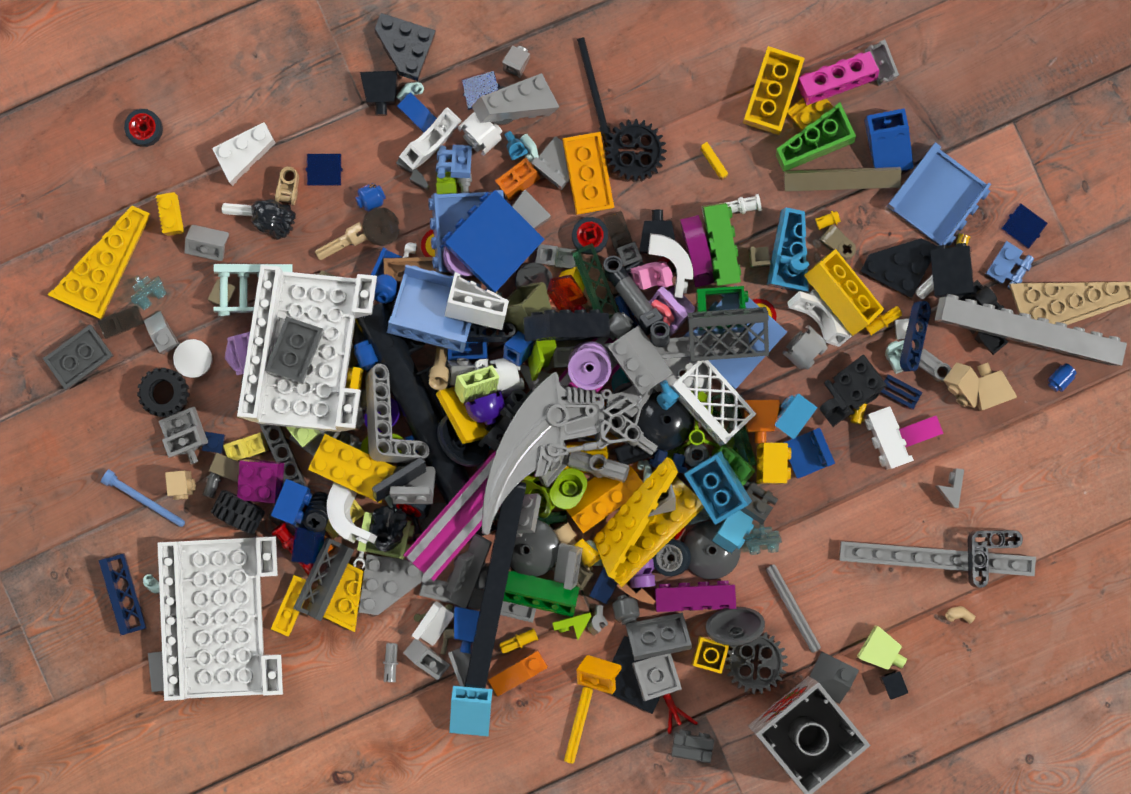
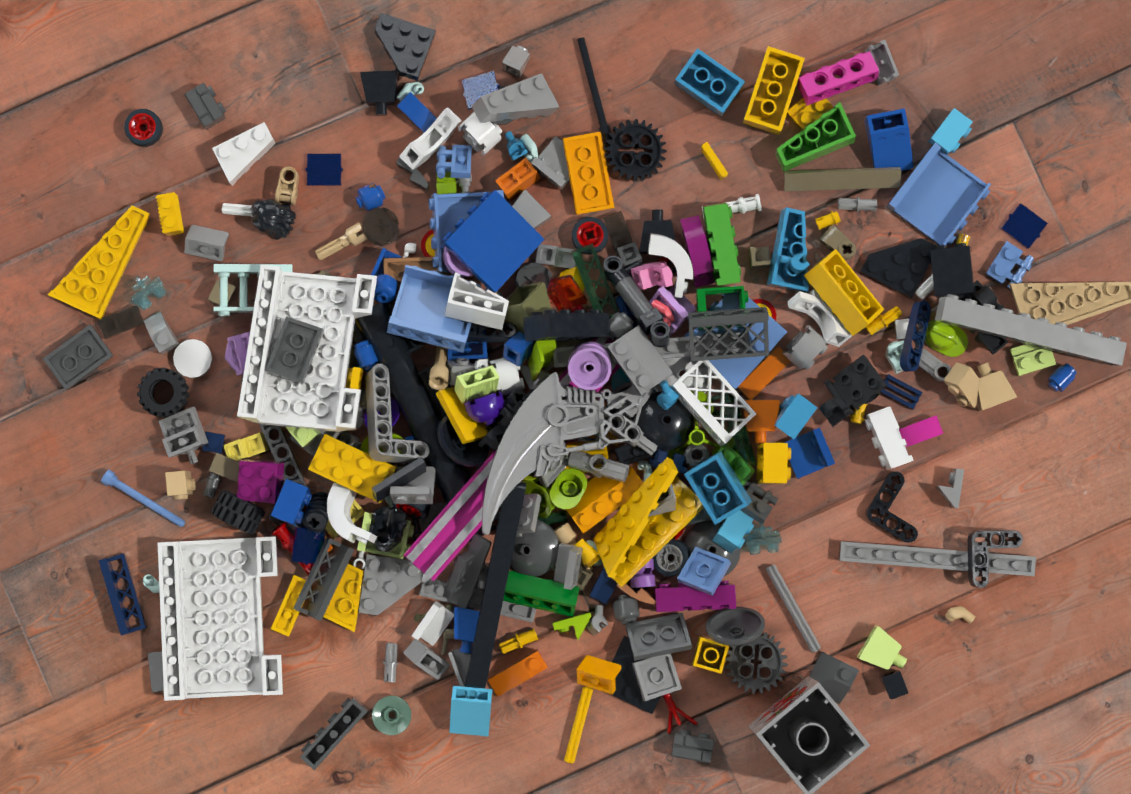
none -> dark grey brick [184,83,226,130]
none -> dark grey brick [300,697,369,770]
none -> sand green dish [372,696,411,735]
none -> dark azure brick [674,48,745,117]
none -> medium blue plate [677,547,731,596]
none -> orange tile [737,346,790,400]
none -> light grey axle [838,197,877,212]
none -> black beam [866,472,918,543]
none -> lime piece [924,320,968,357]
none -> medium azure brick [928,108,972,155]
none -> yellowish green plate [1009,344,1056,376]

